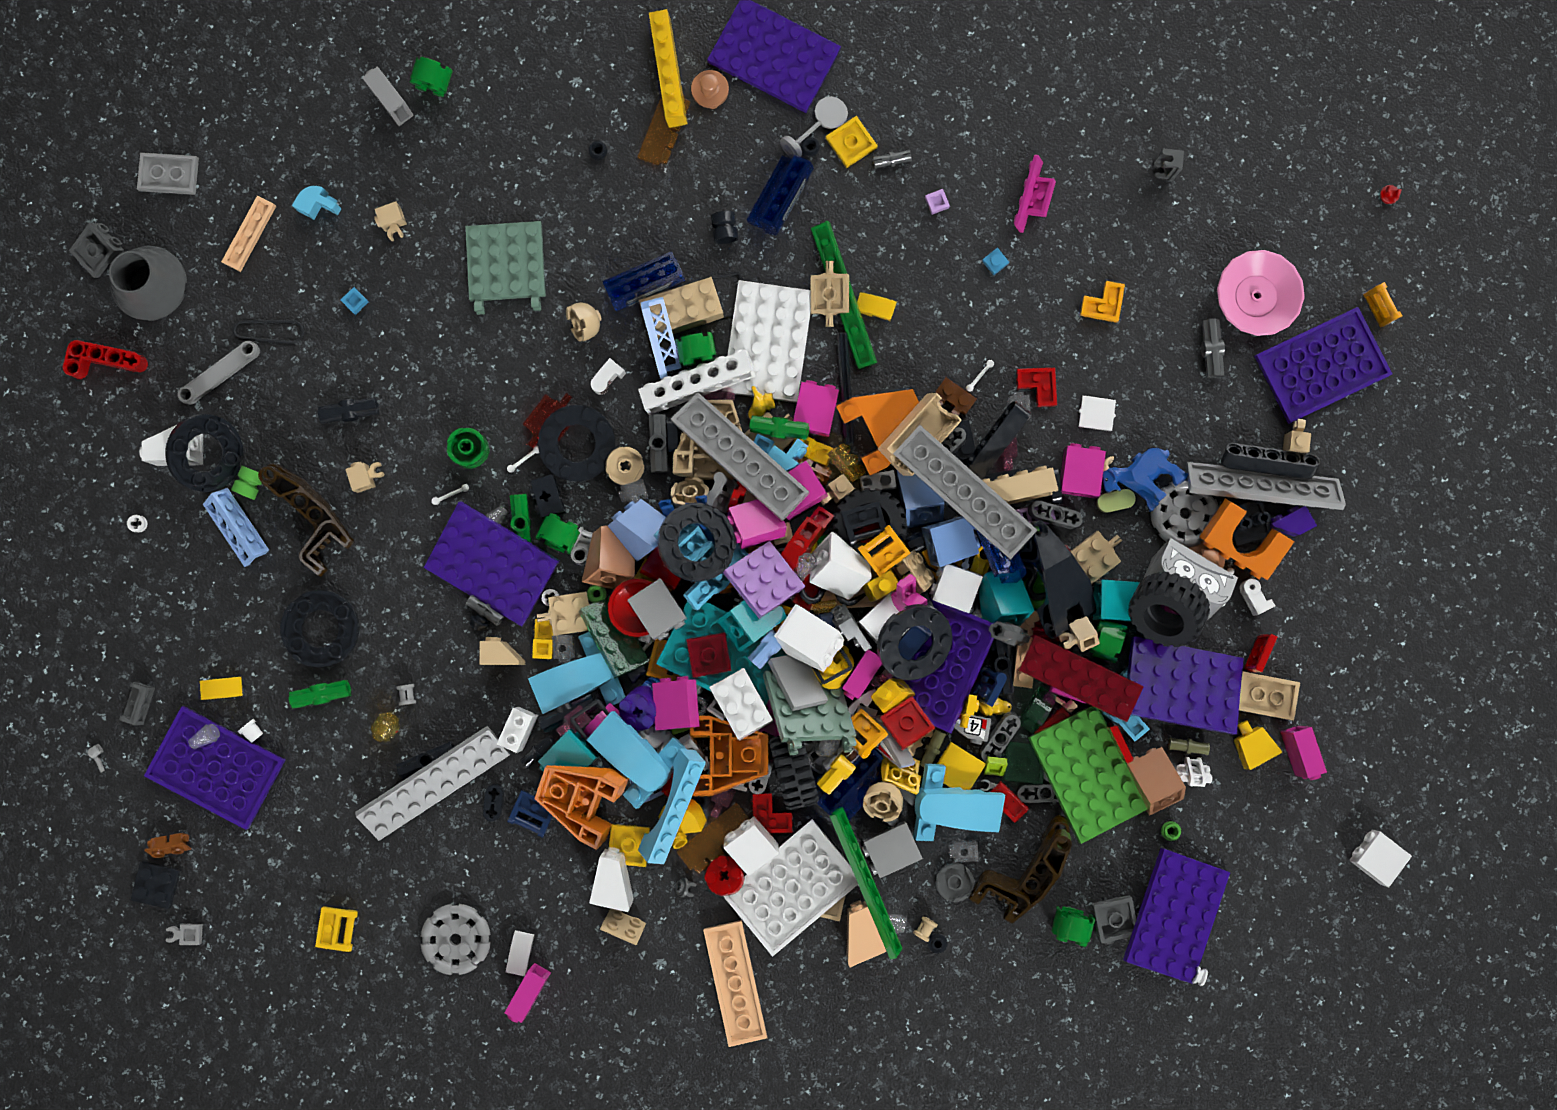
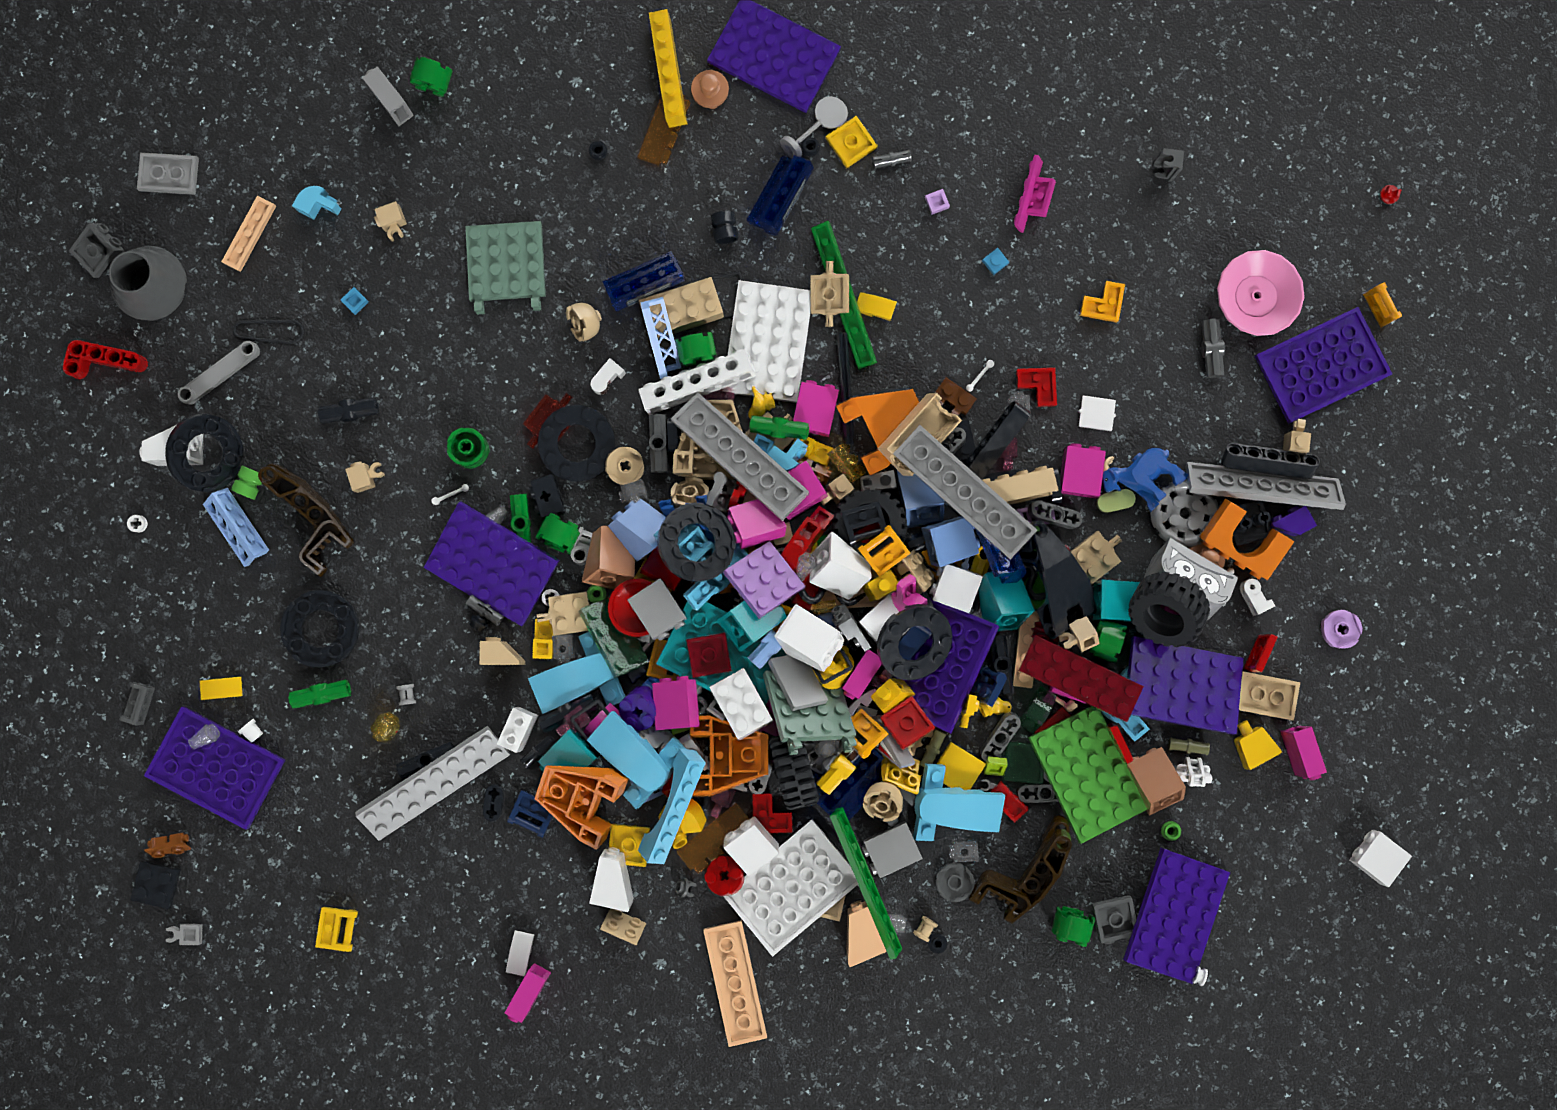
light grey hand [88,744,105,773] -> none
light grey plate [420,904,491,975] -> none
white hinge [507,446,539,473] -> none
slope [954,713,991,745] -> none
dark grey piece [989,621,1030,646] -> none
none -> lavender plate [1321,610,1362,648]

